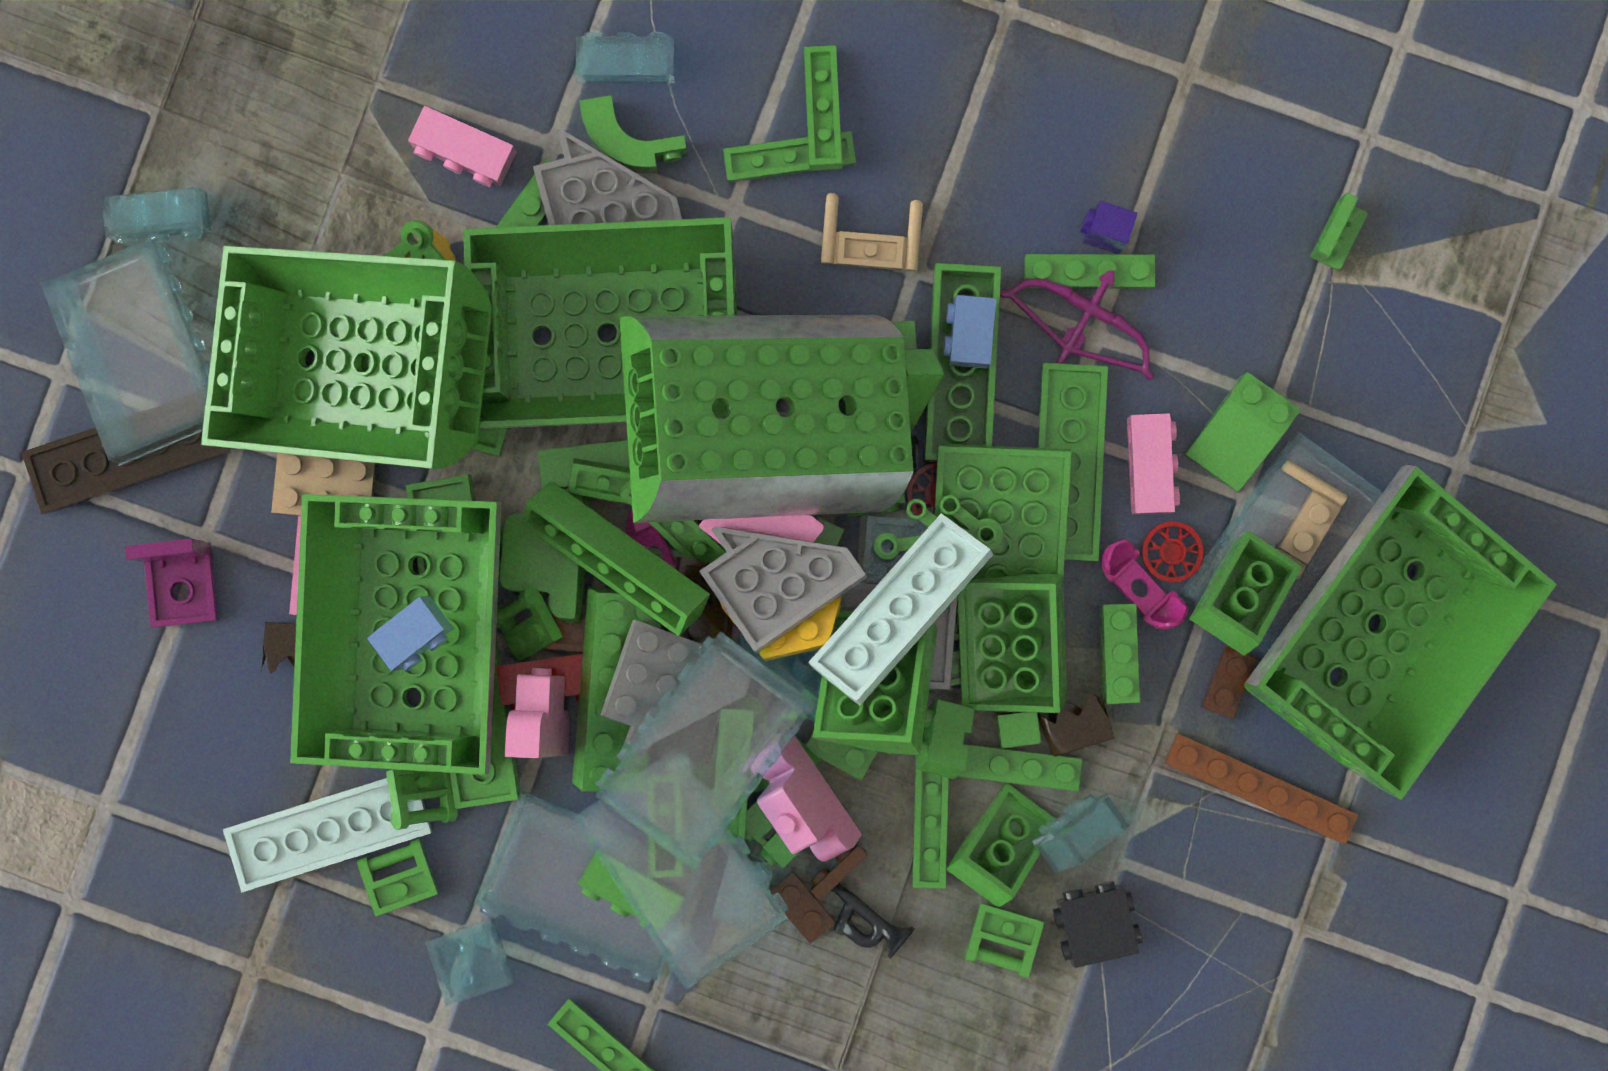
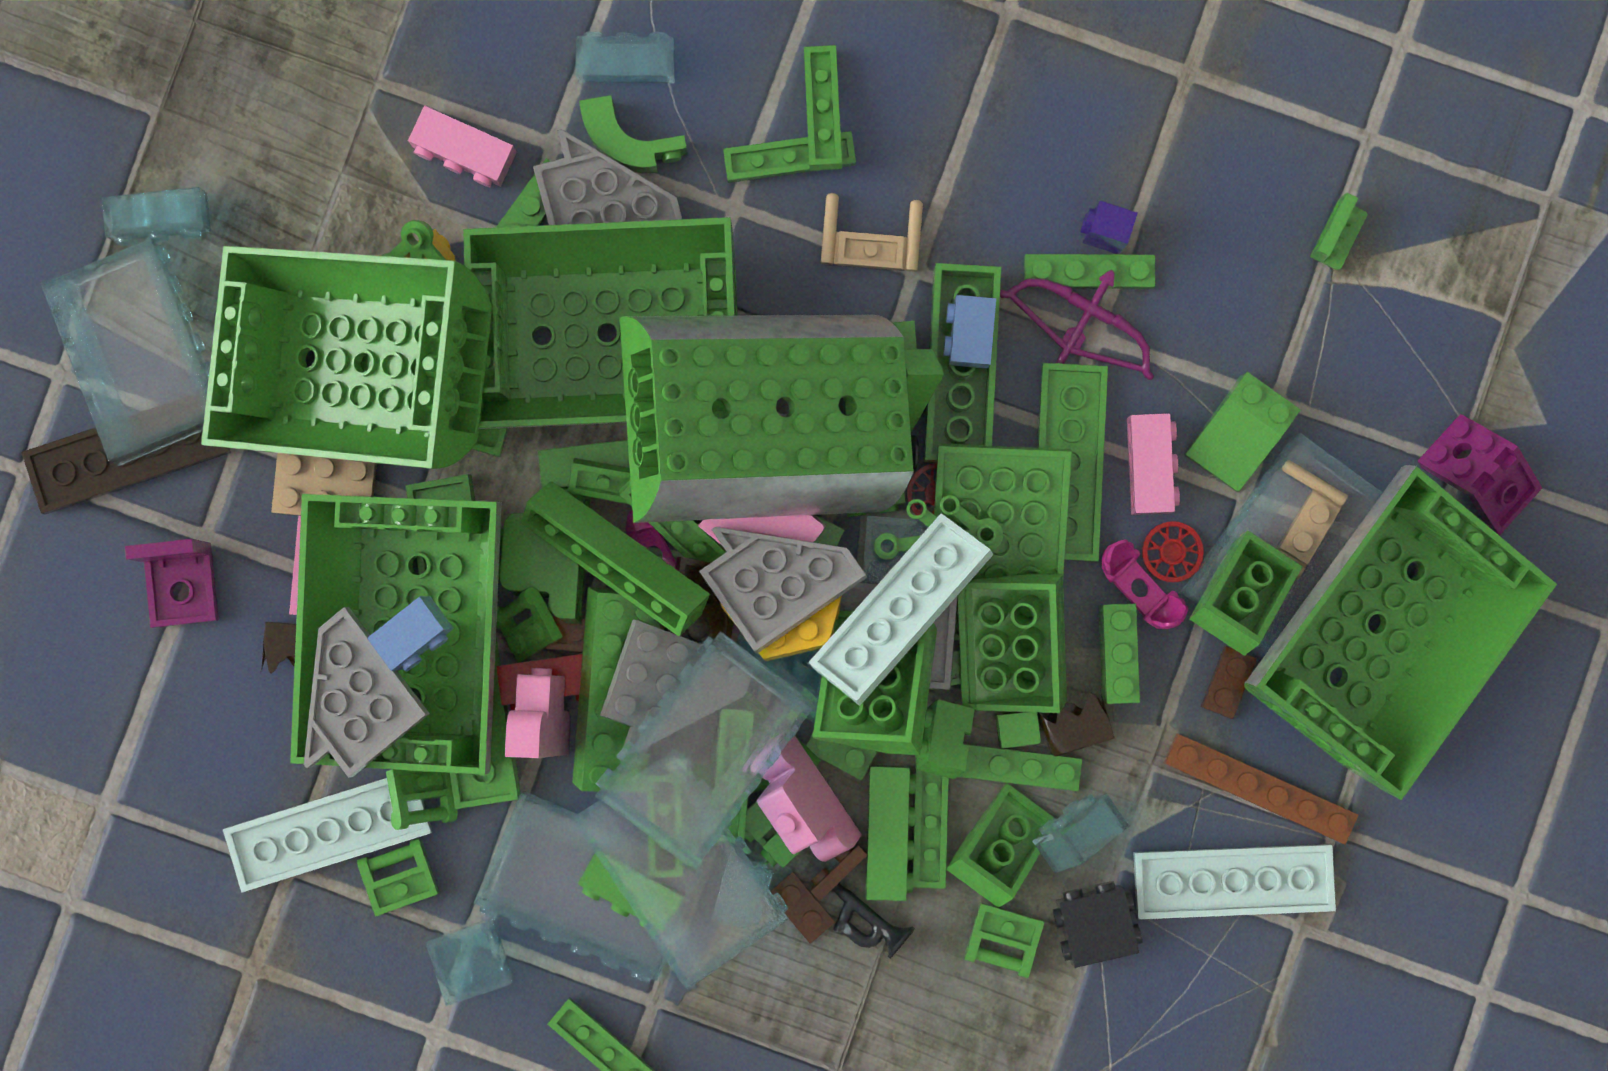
none -> light grey wing [304,607,430,778]
none -> bright green brick [866,765,916,901]
none -> light aqua plate [1133,844,1336,919]
none -> magenta bracket [1417,414,1542,536]

